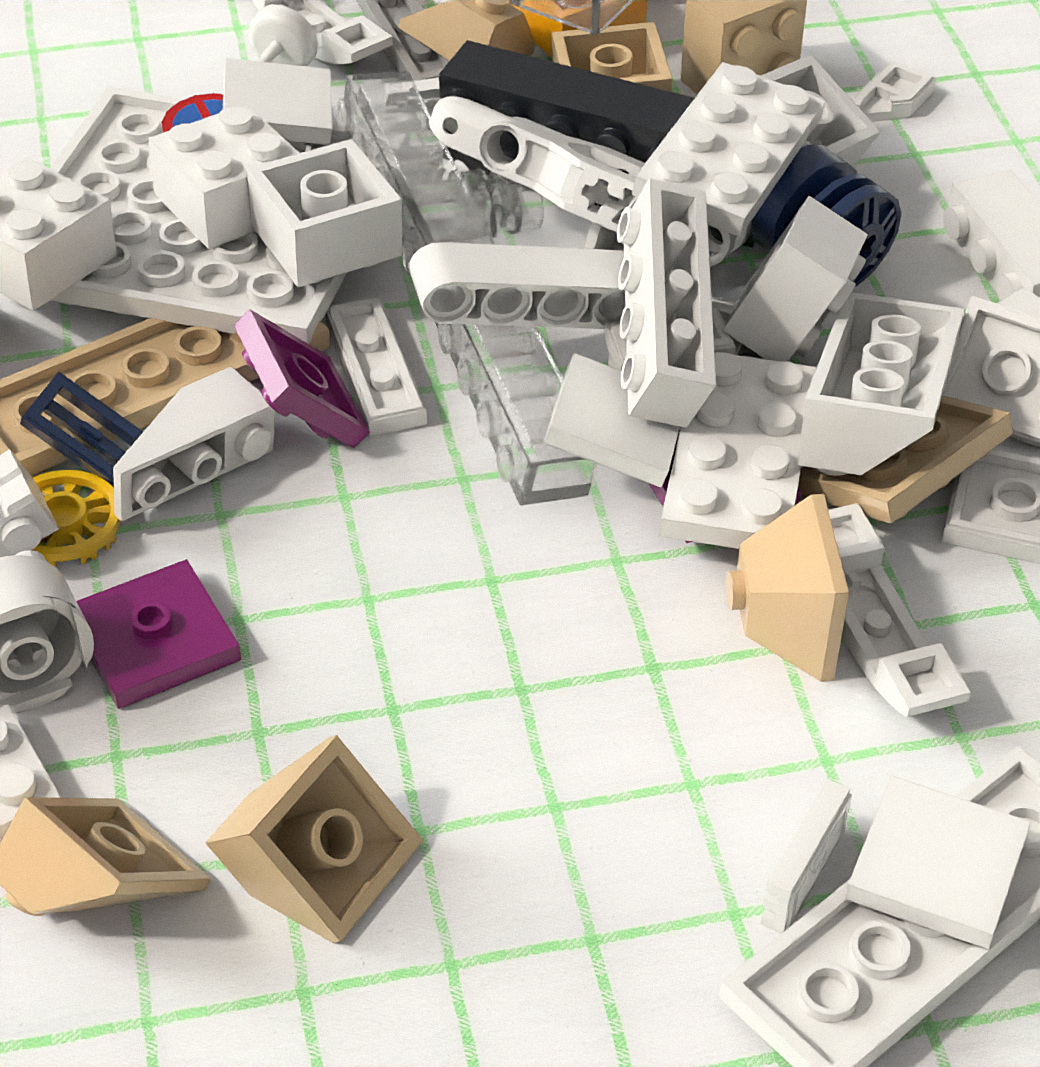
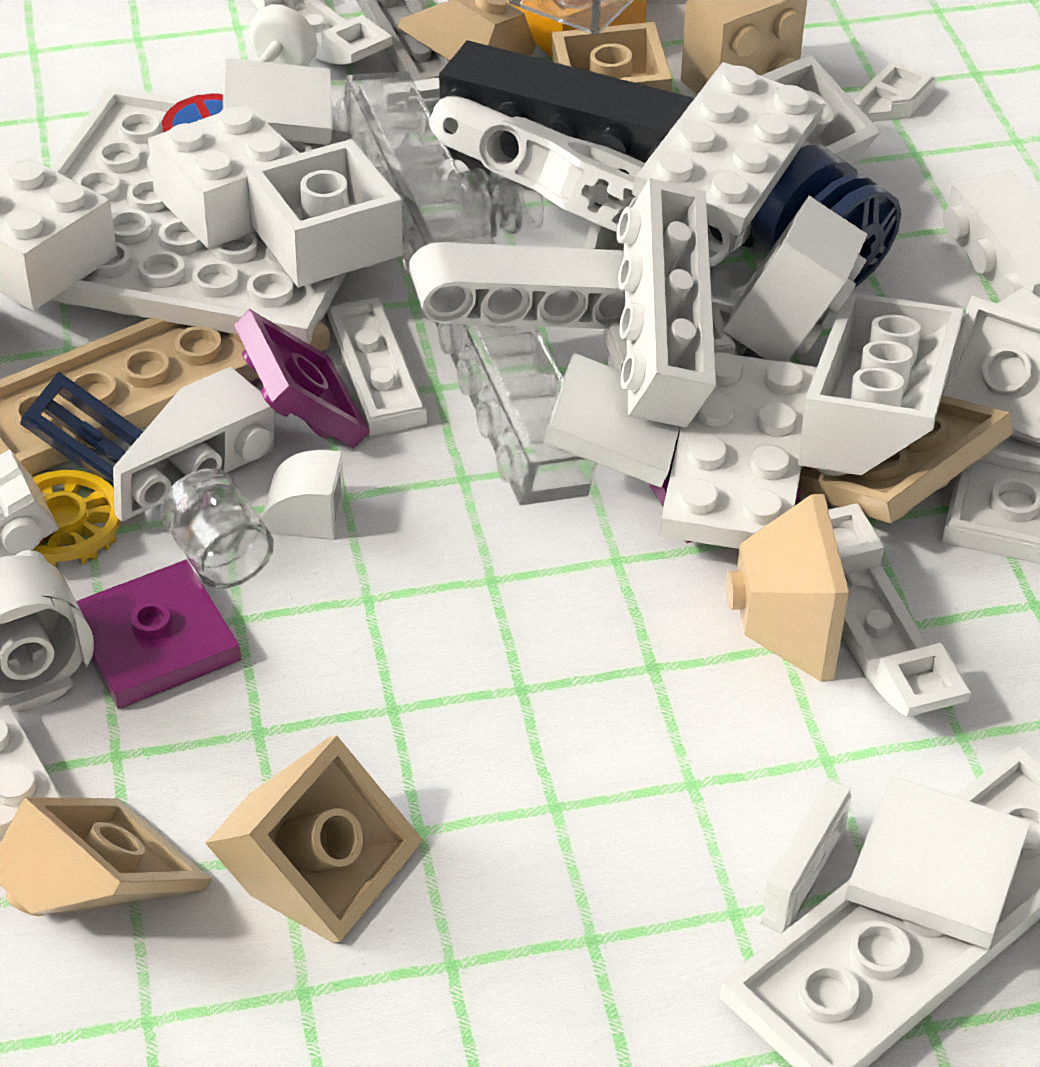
none -> clear wheel [160,468,274,589]
none -> white brick [260,450,345,540]

